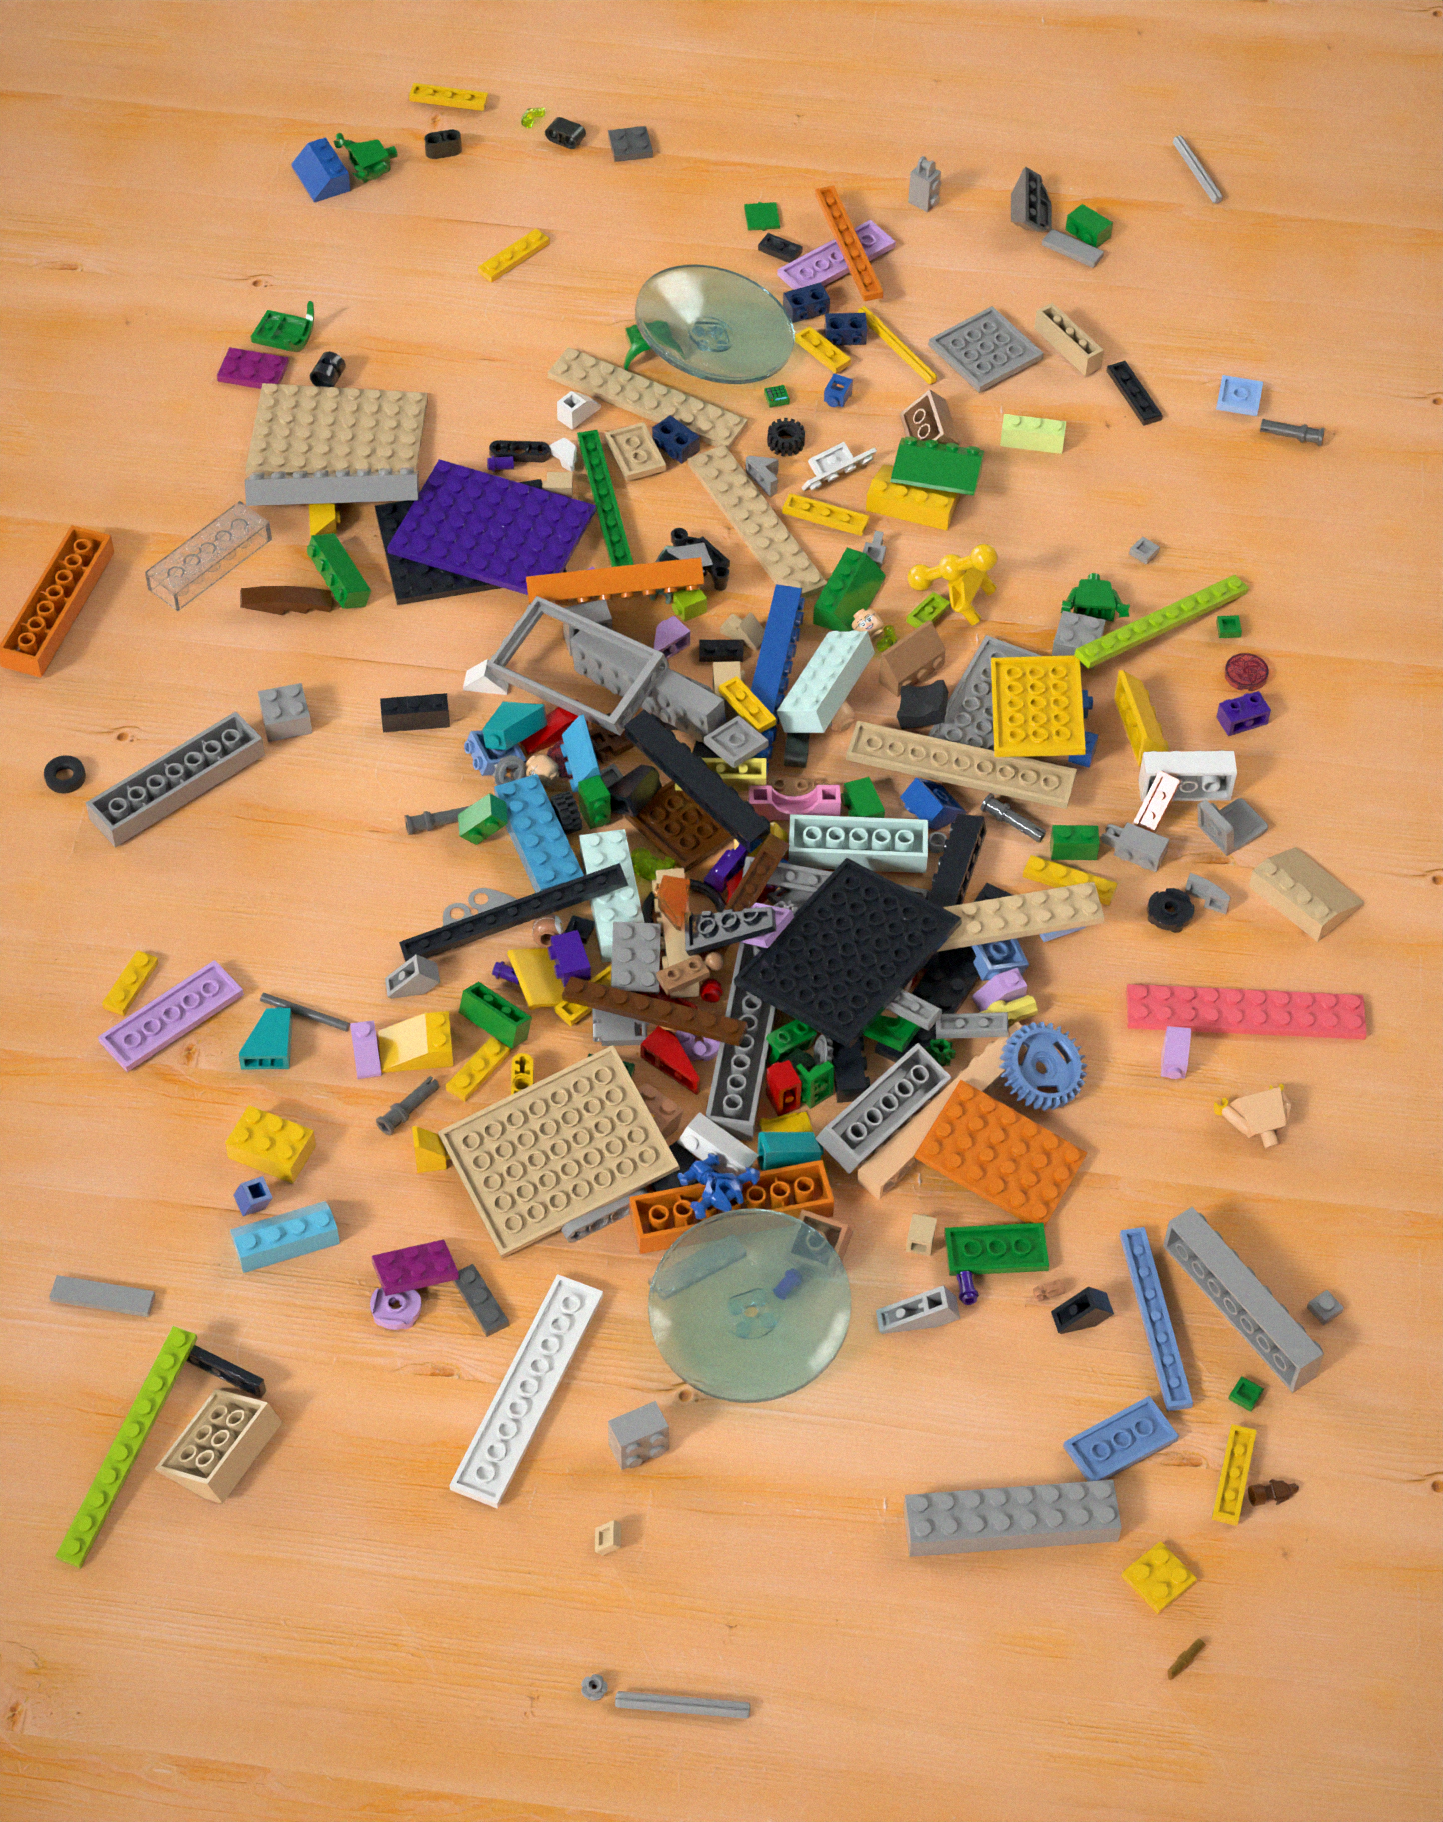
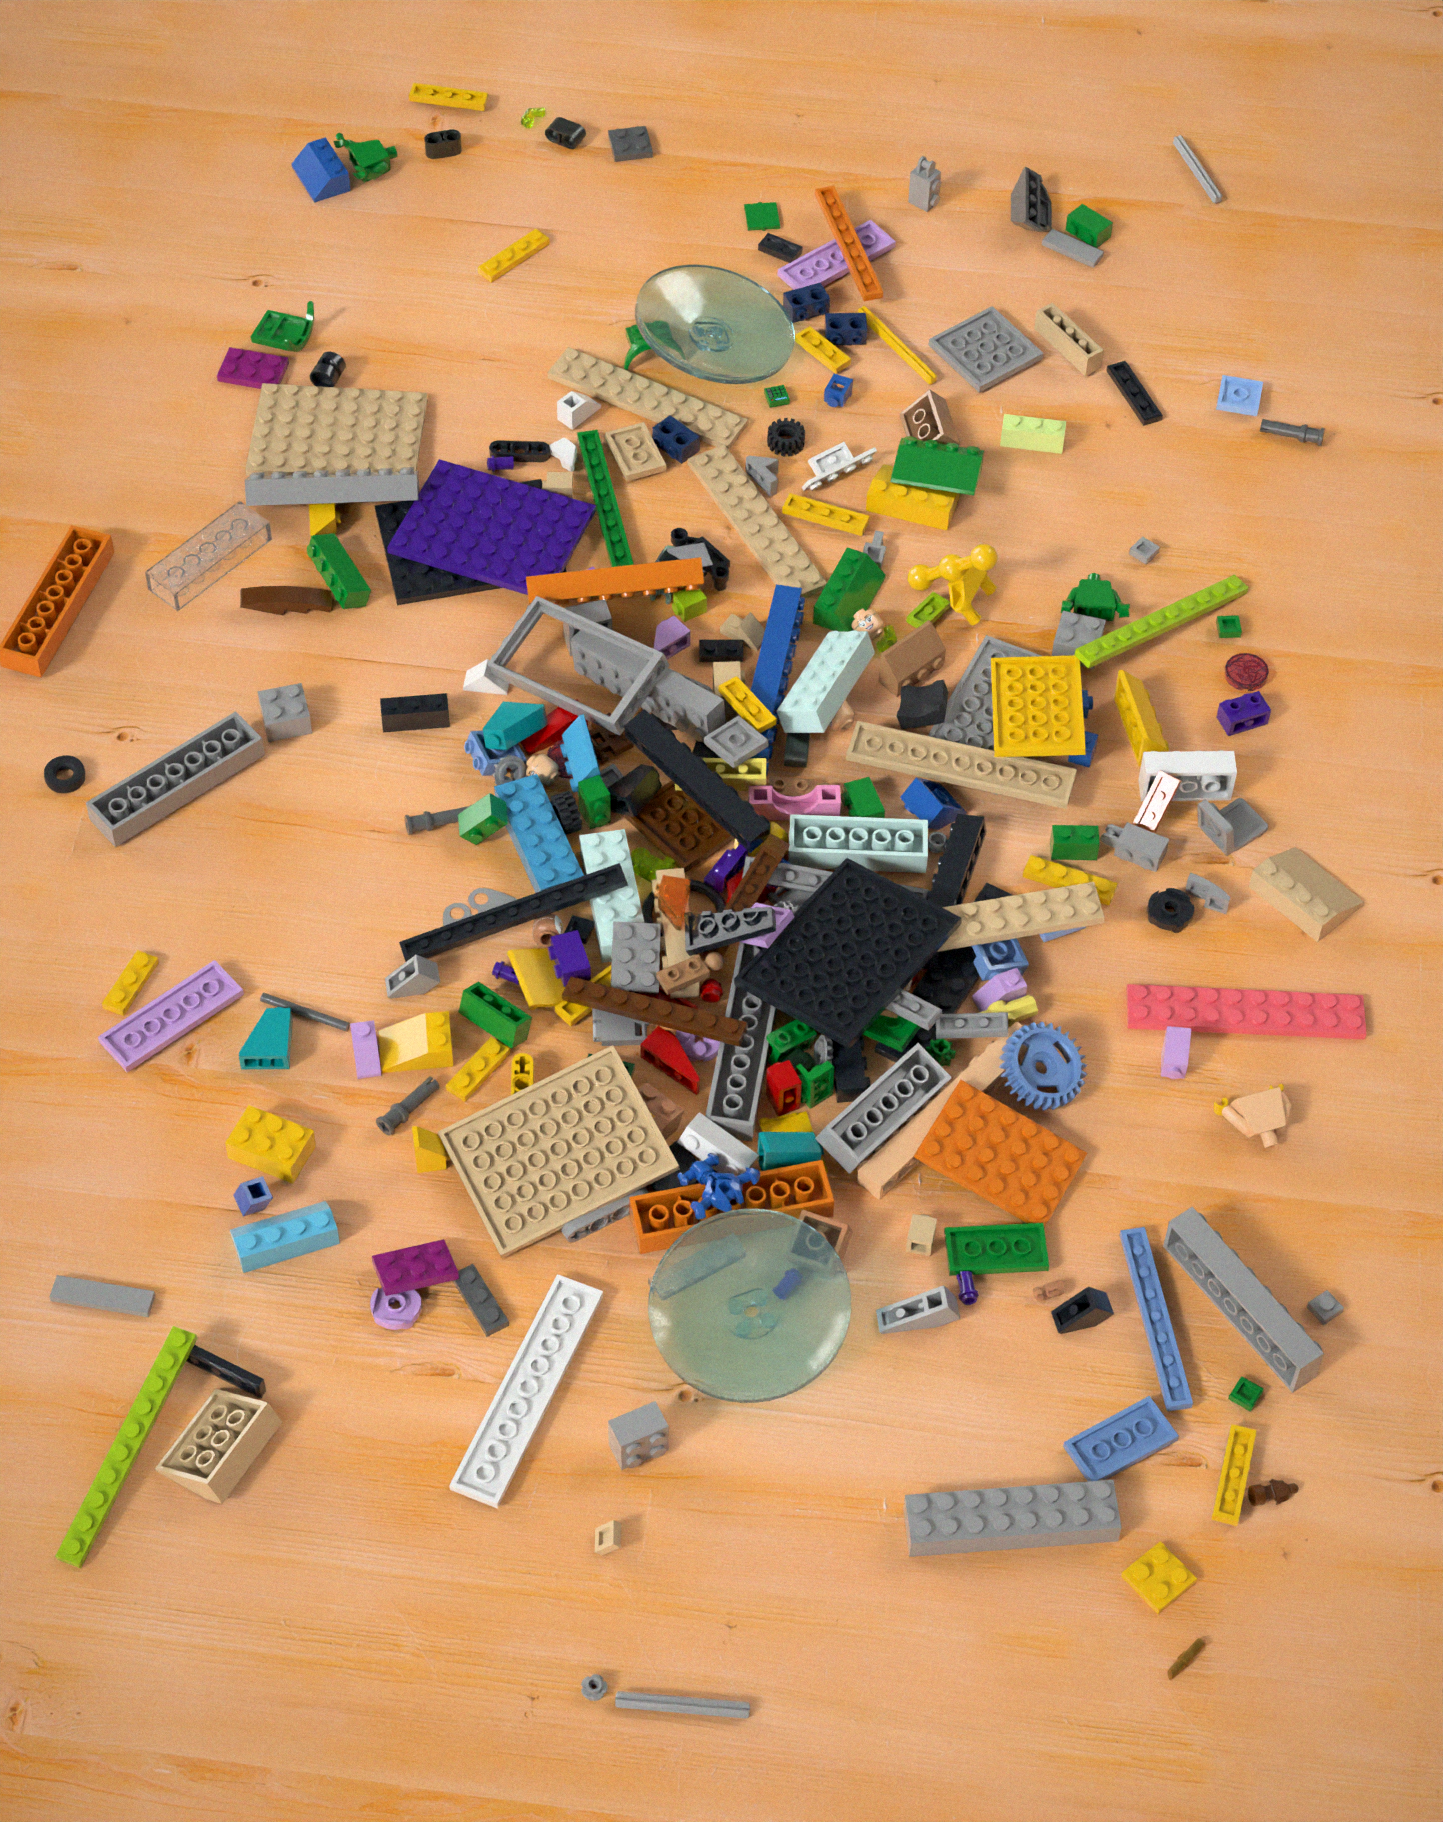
dark grey pin [980,793,1047,843] -> none

